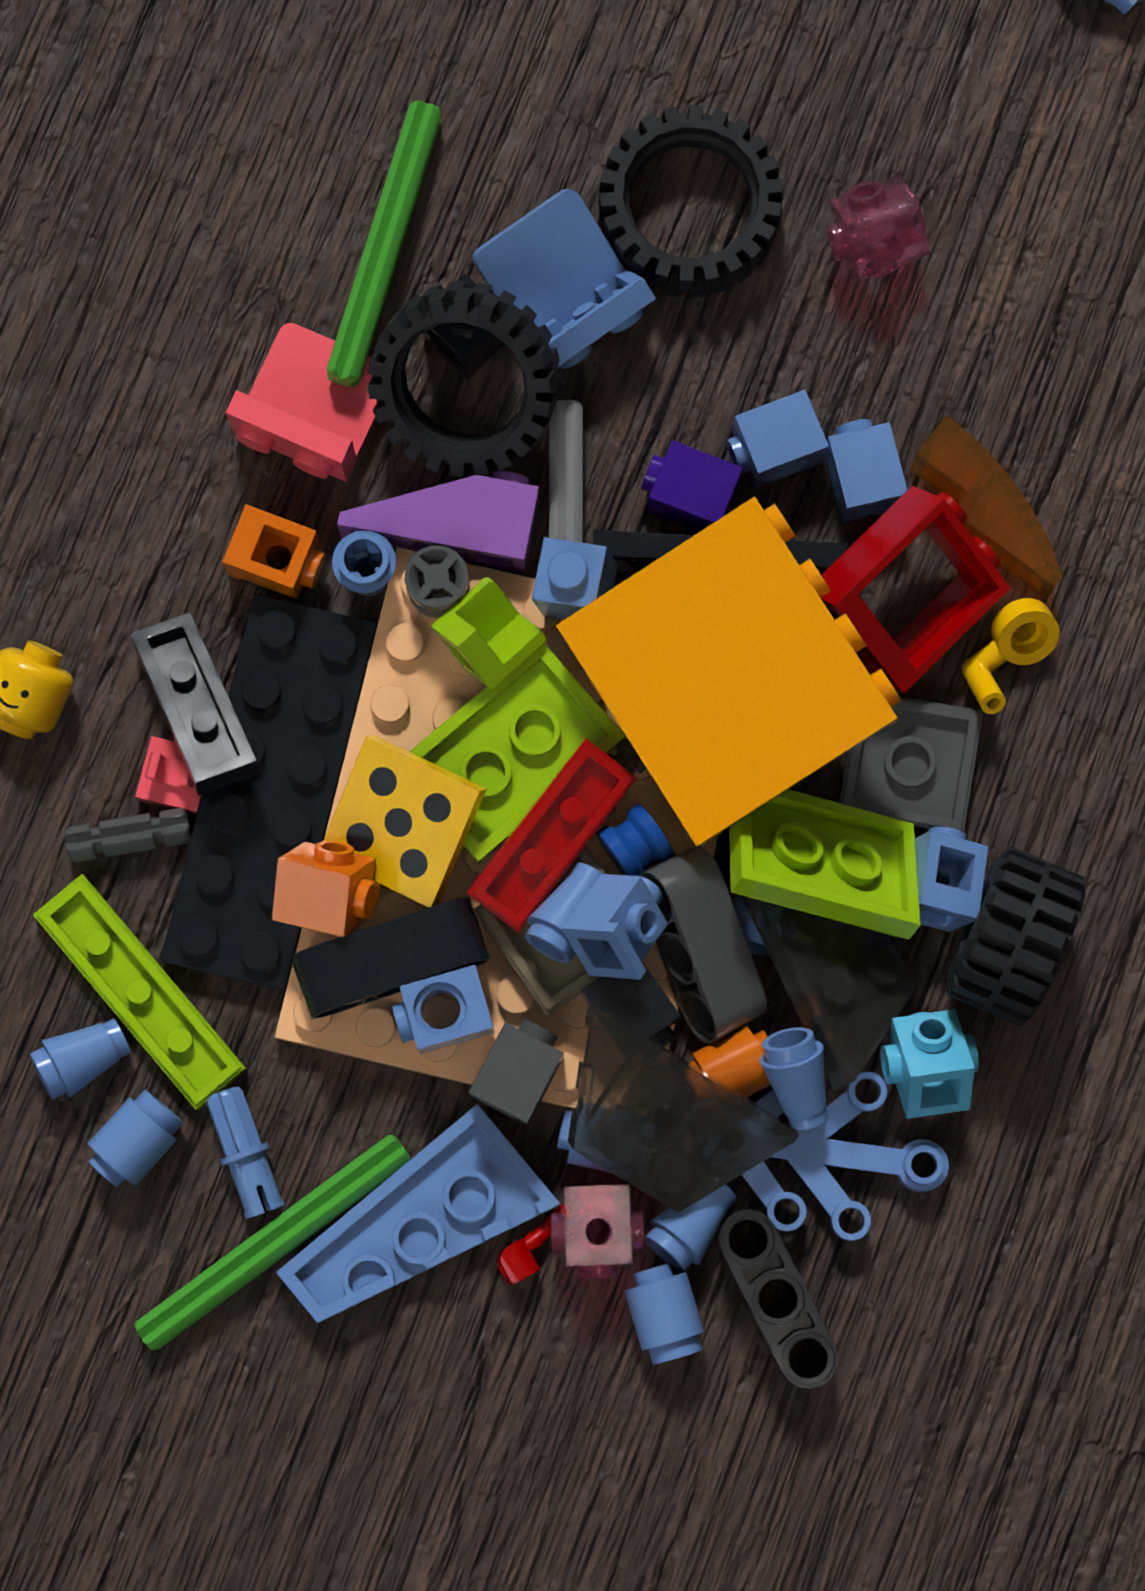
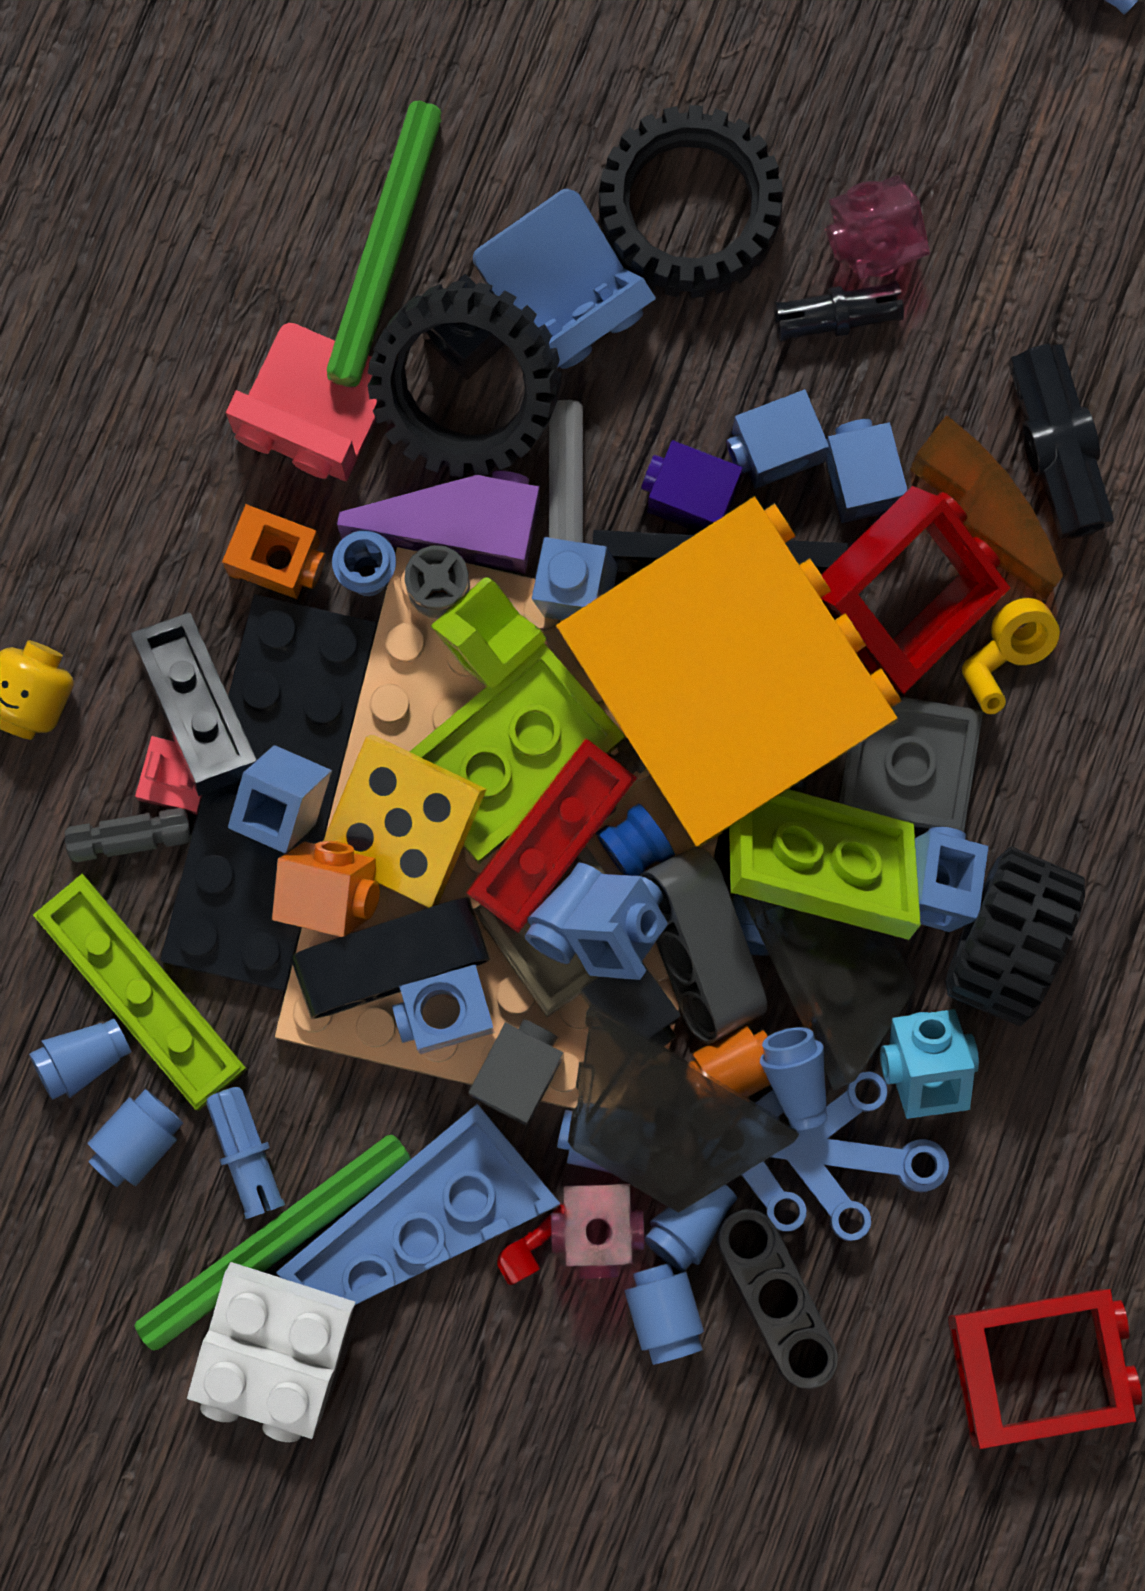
none -> white plate [187,1262,356,1442]
none -> medium blue brick [228,745,332,854]
none -> black pin [773,281,904,342]
none -> red window [947,1289,1142,1449]
none -> black piece [1008,343,1114,539]

